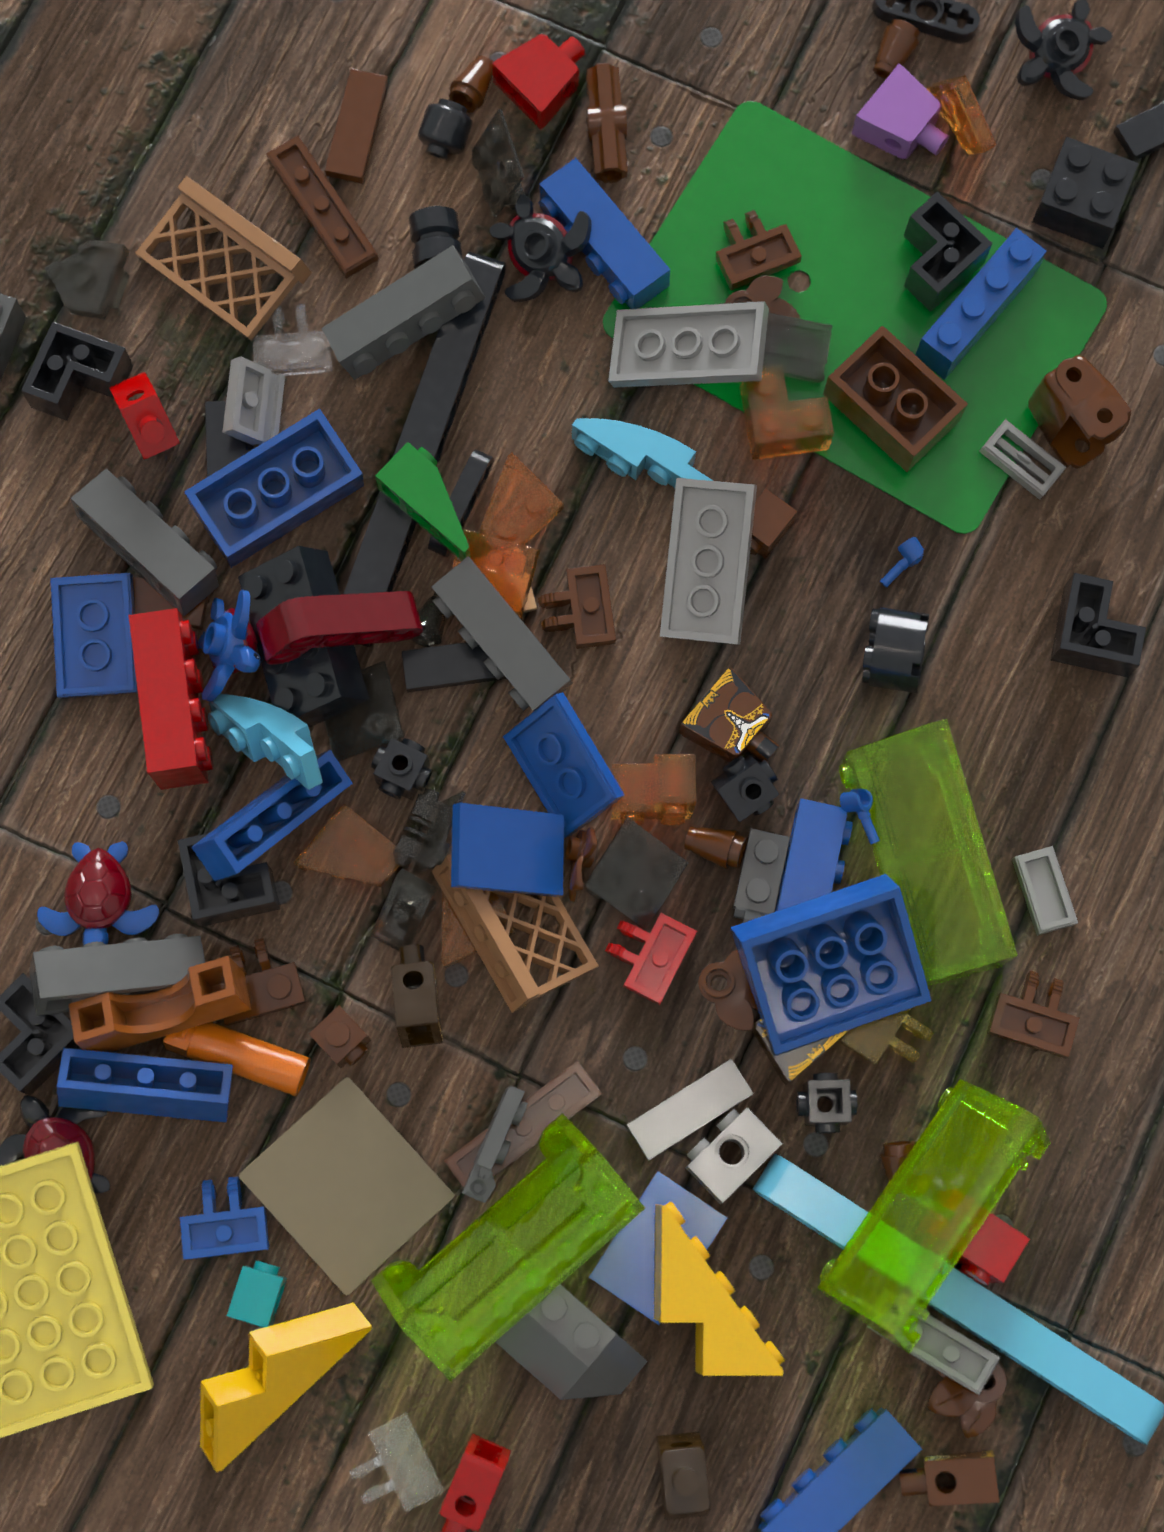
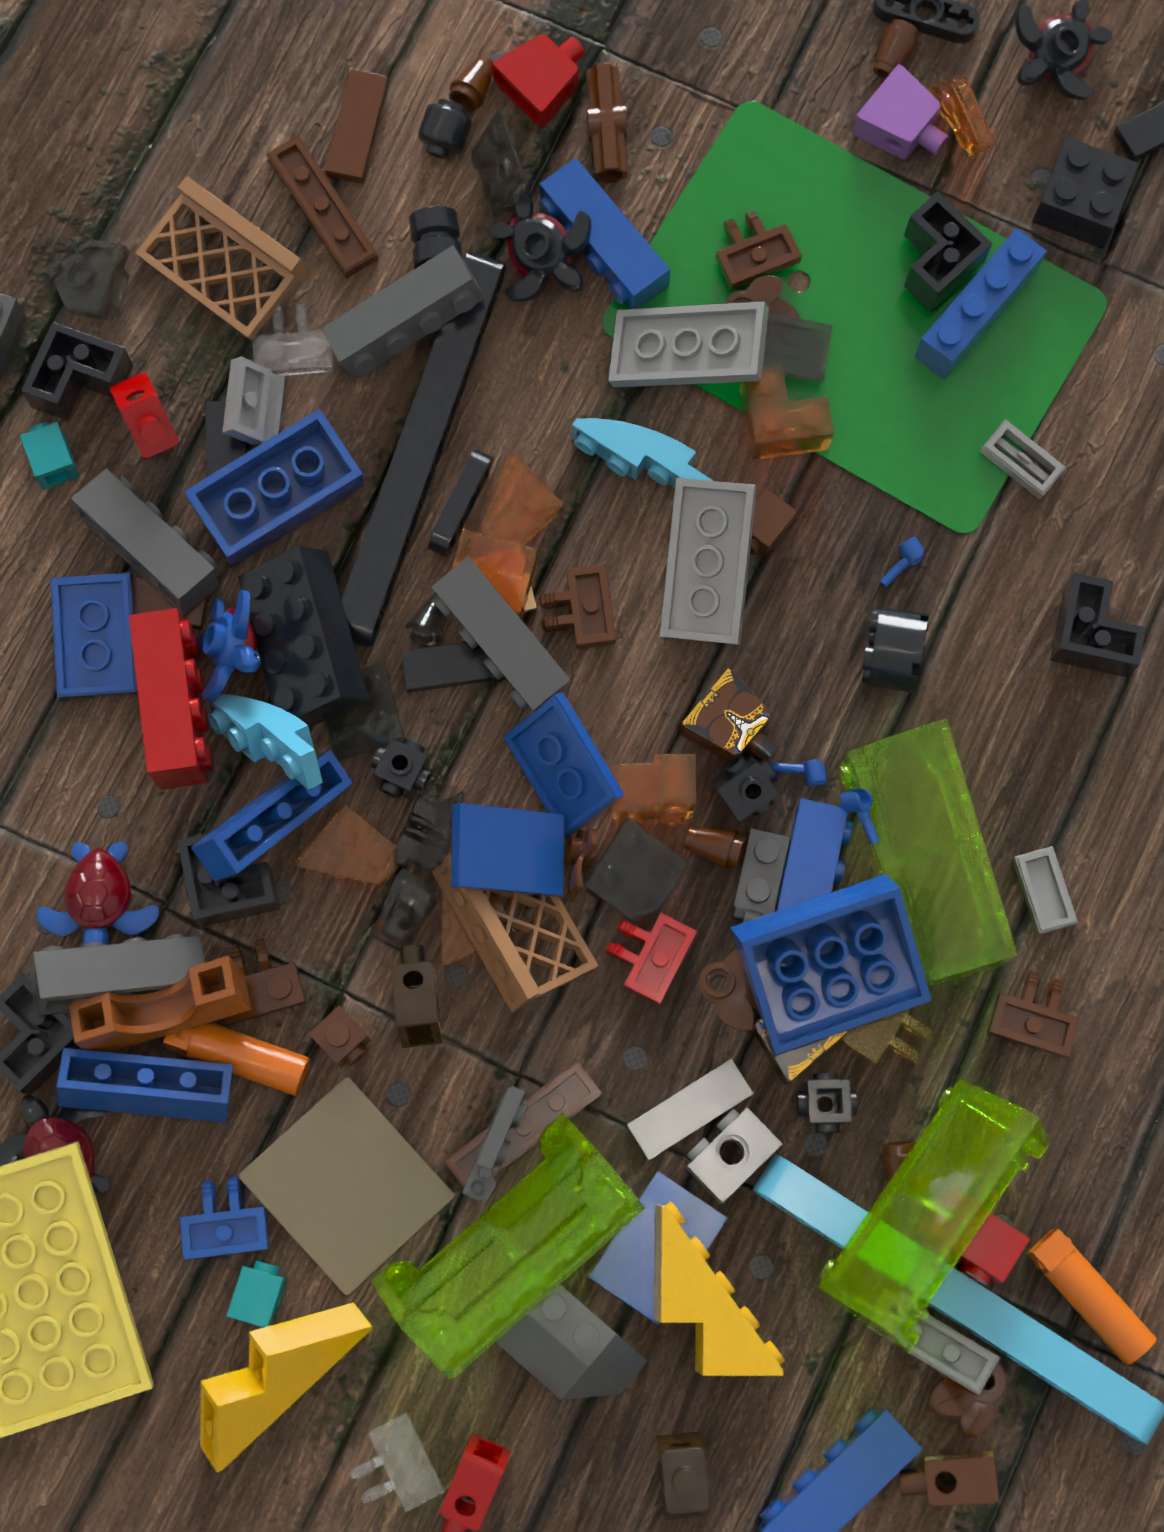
dark red beam [256,591,423,665] -> none
green slope [375,442,471,561] -> none
reddish brown brick [823,325,968,472] -> none
reddish brown piece [1028,355,1131,468] -> none
none -> teal brick [20,422,80,490]
none -> blue hand [770,760,827,786]
none -> orange piece [1026,1229,1157,1366]

